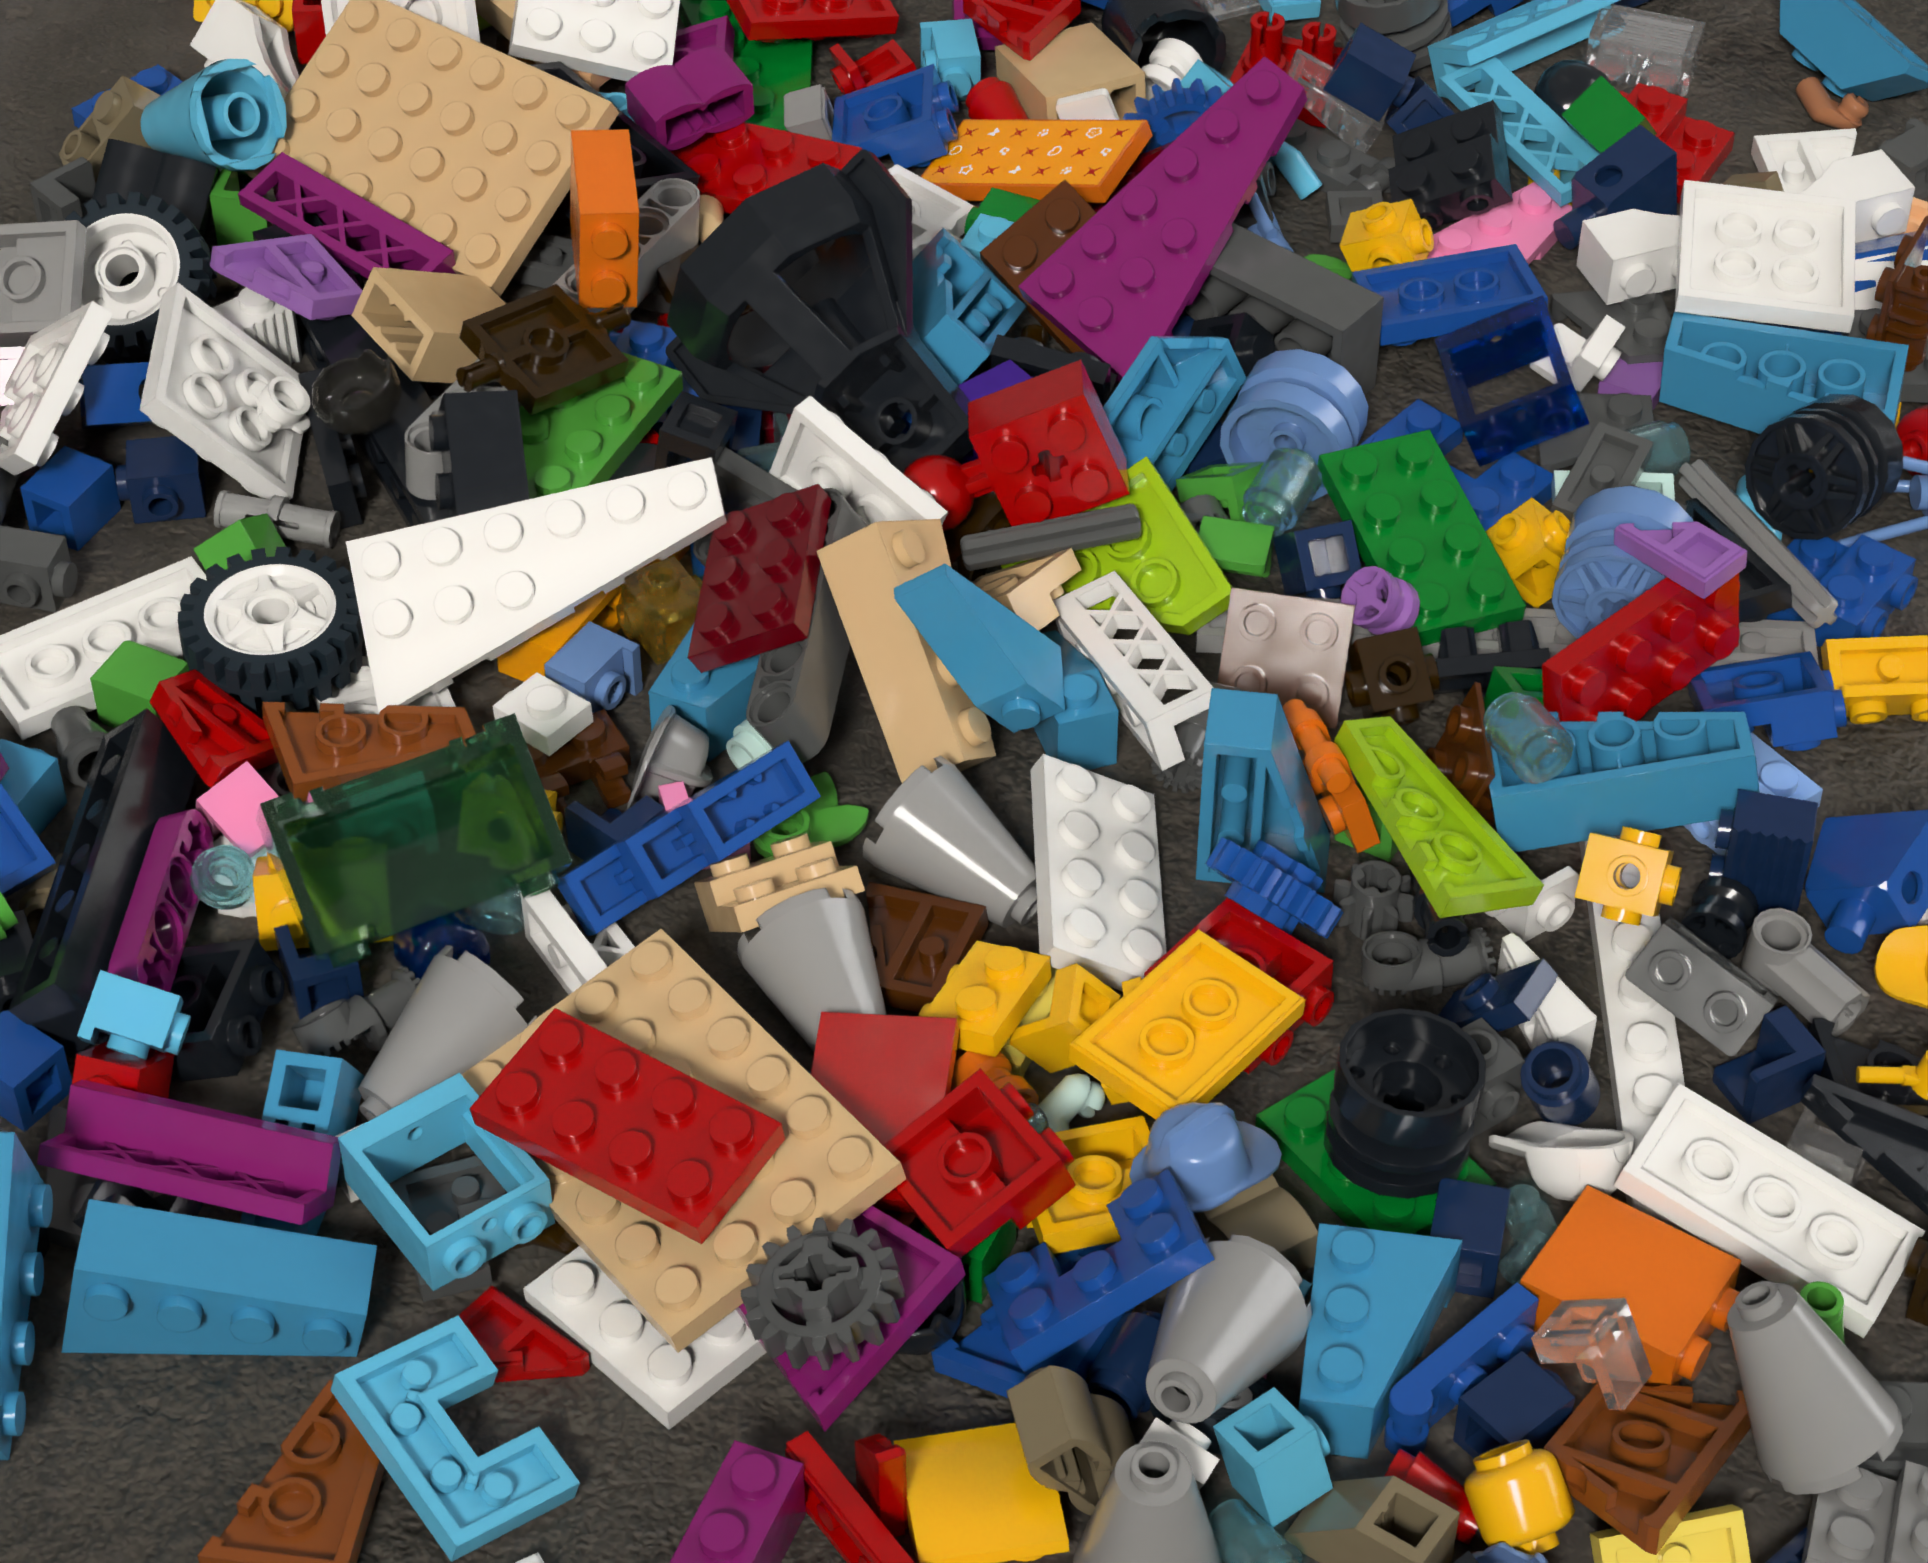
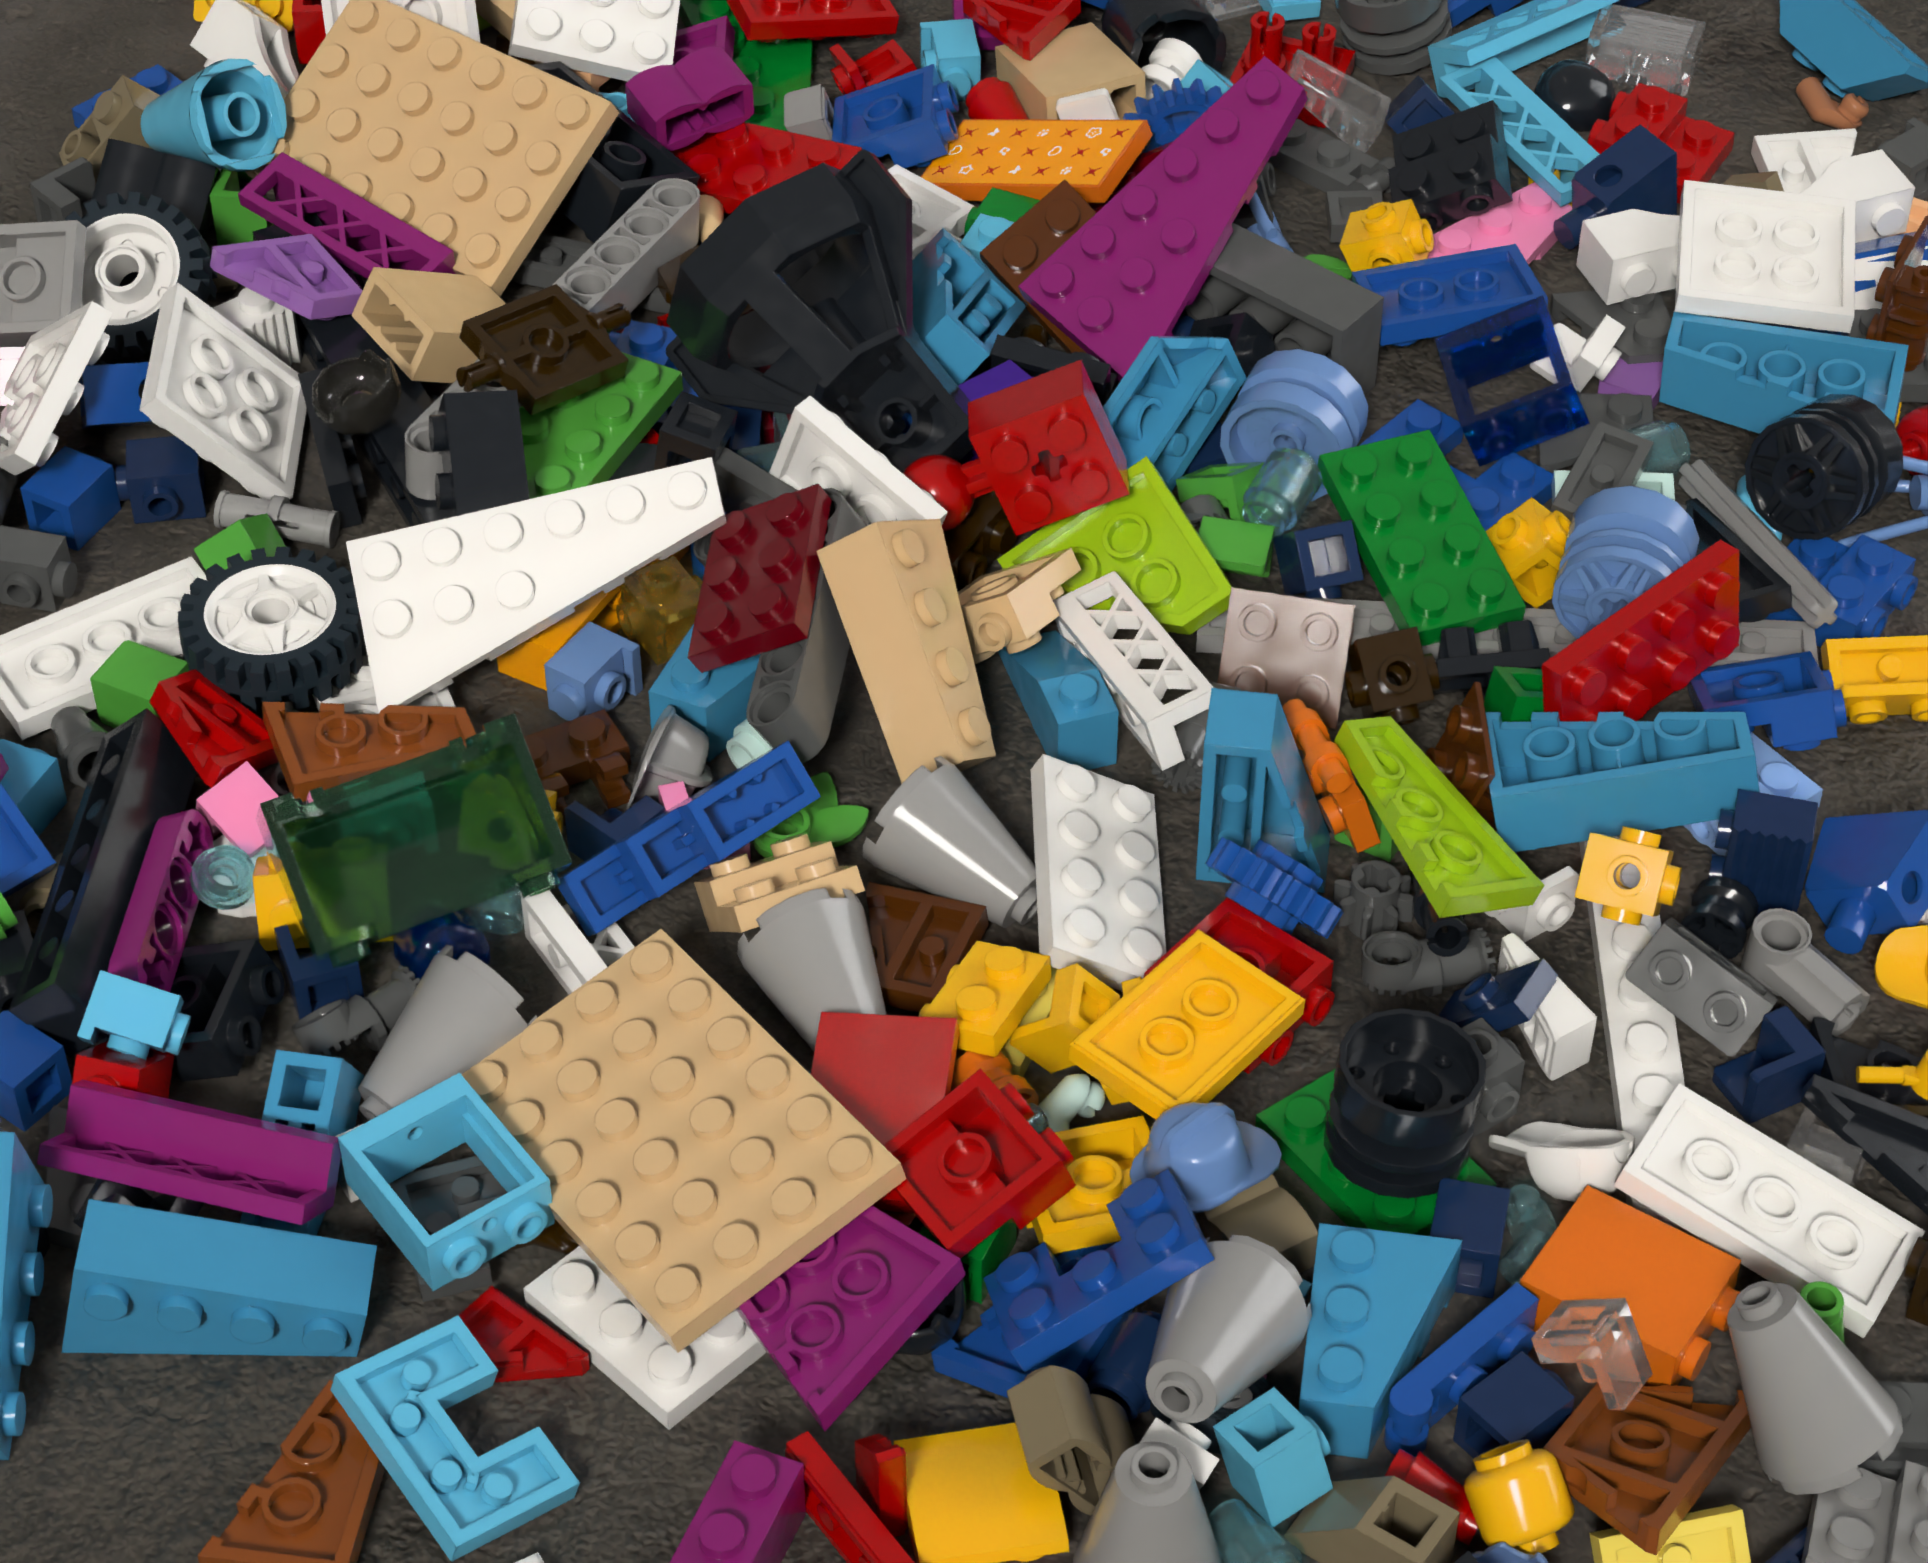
white plate [248,376,311,434] -> none
red plate [469,1008,785,1244] -> none
white bracket [493,672,594,756] -> none
orange brick [570,129,639,308] -> none
dark grey gear [741,1217,905,1371] -> none
dark azure slope [894,564,1065,733] -> none
dark grey axle [960,504,1142,571] -> none
medium azure arm [1267,141,1323,200] -> none
dark blue brick [1323,22,1416,122] -> none
medium lavender wheel [1340,566,1420,635] -> none
clear light blue brick [1483,692,1574,784] -> none
dark blue brick [1520,1041,1600,1126] -> none
green brick [1562,75,1657,154] -> none
medium lavender tile [1614,522,1747,599] -> none

